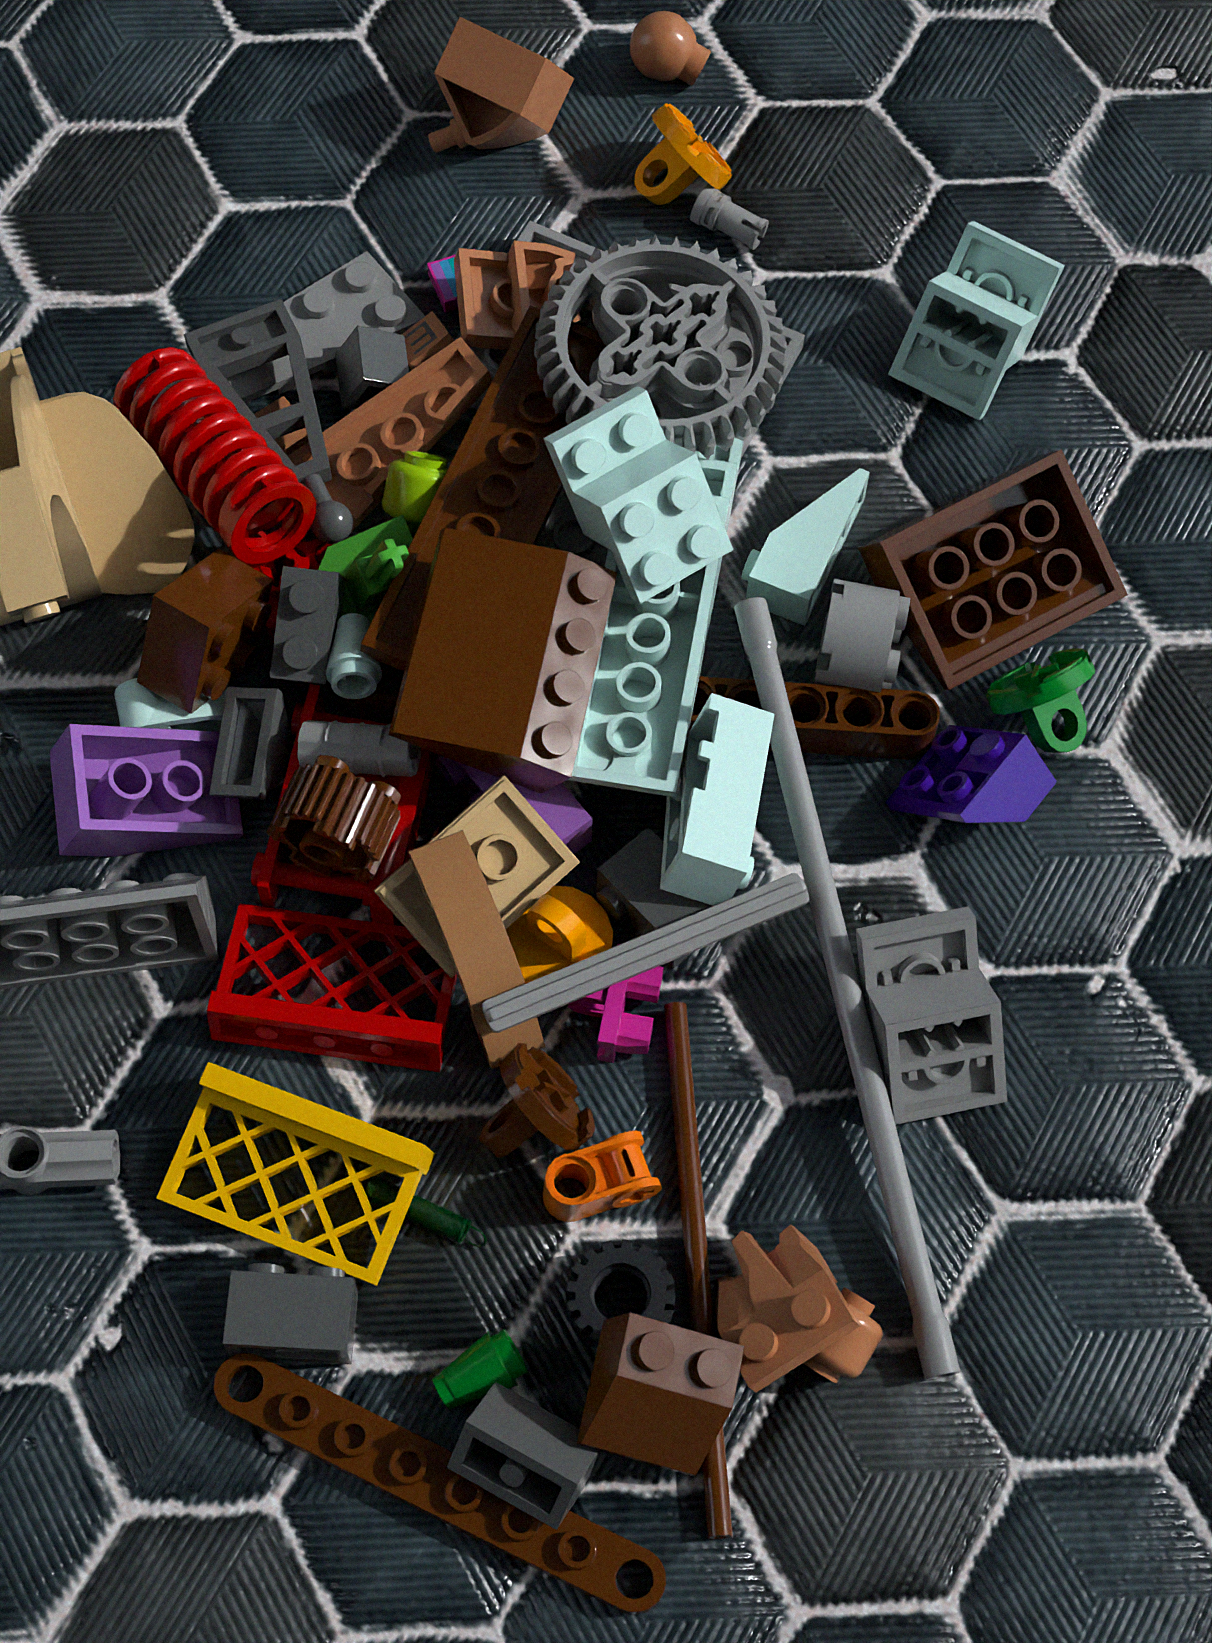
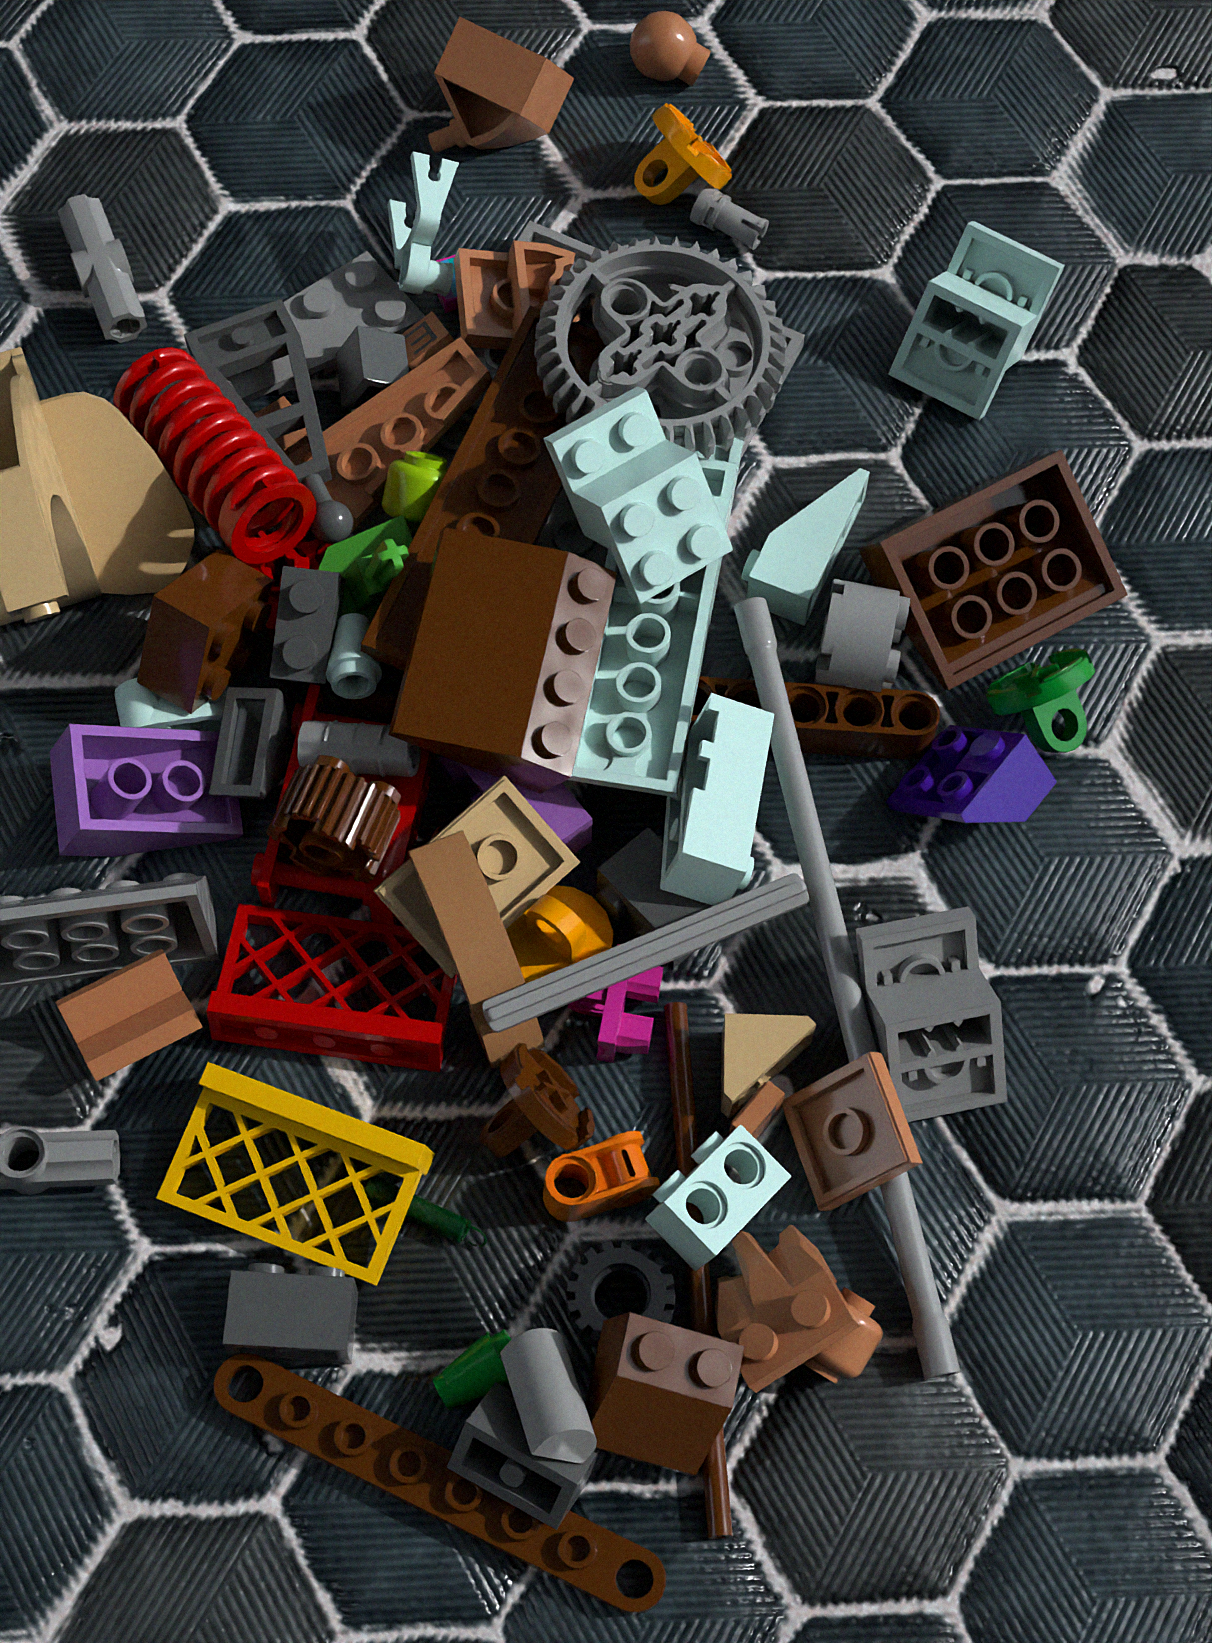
none -> nougat panel [55,948,202,1082]
none -> light grey piece [58,194,147,343]
none -> light aqua piece [387,151,459,297]
none -> light grey brick [500,1328,597,1464]
none -> light aqua brick [645,1124,791,1271]
none -> tan slope [721,1013,816,1119]
none -> nougat tile [729,1081,785,1140]
none -> nougat tile [782,1052,923,1211]

